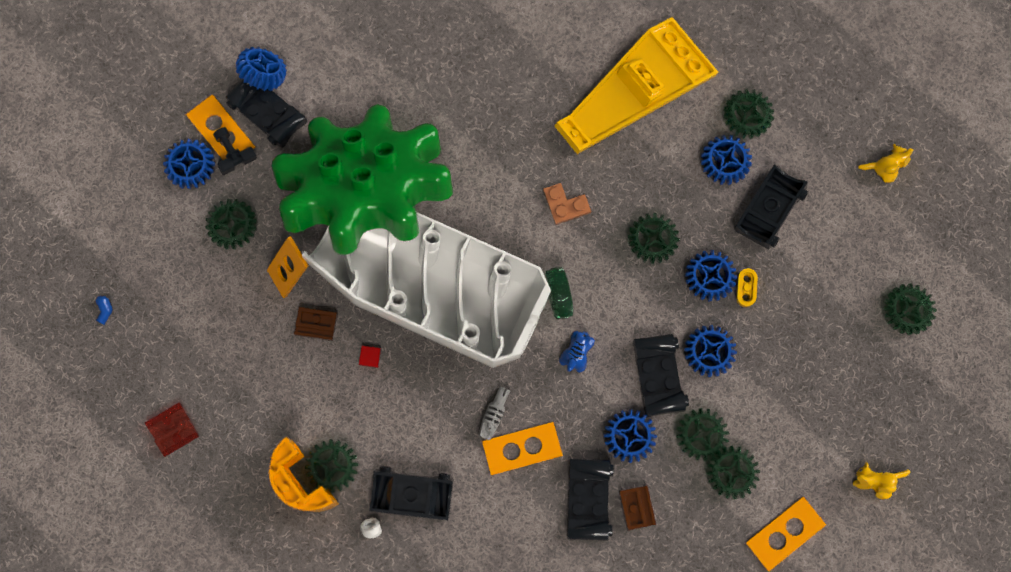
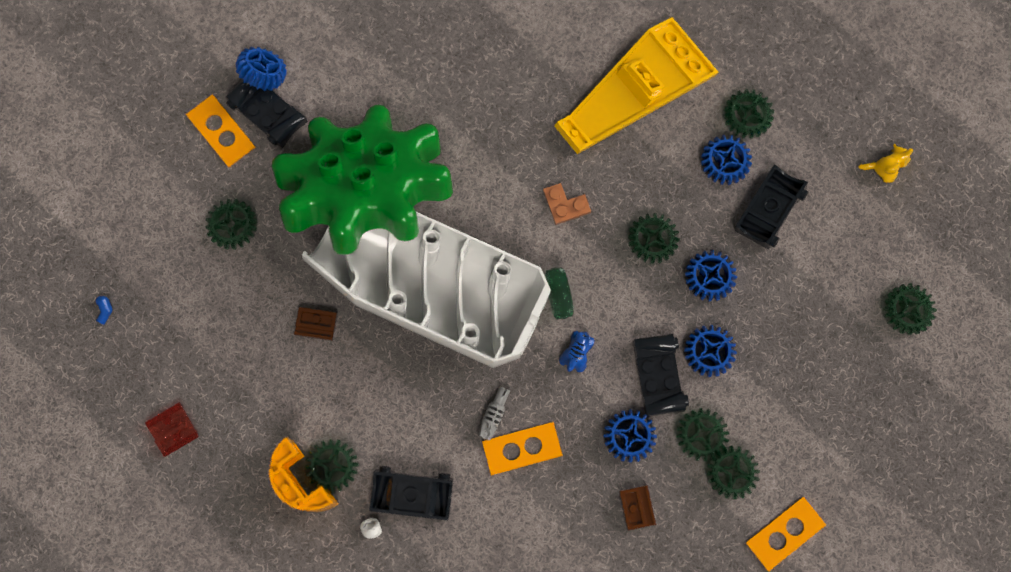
blue gear [163,139,215,190] -> none
black bar [213,127,257,176] -> none
light orange piece [267,236,308,299] -> none
red tile [359,346,381,368] -> none
black piece [567,459,614,541] -> none
yellow plate [736,268,758,307] -> none
yellow animal [853,463,910,499] -> none

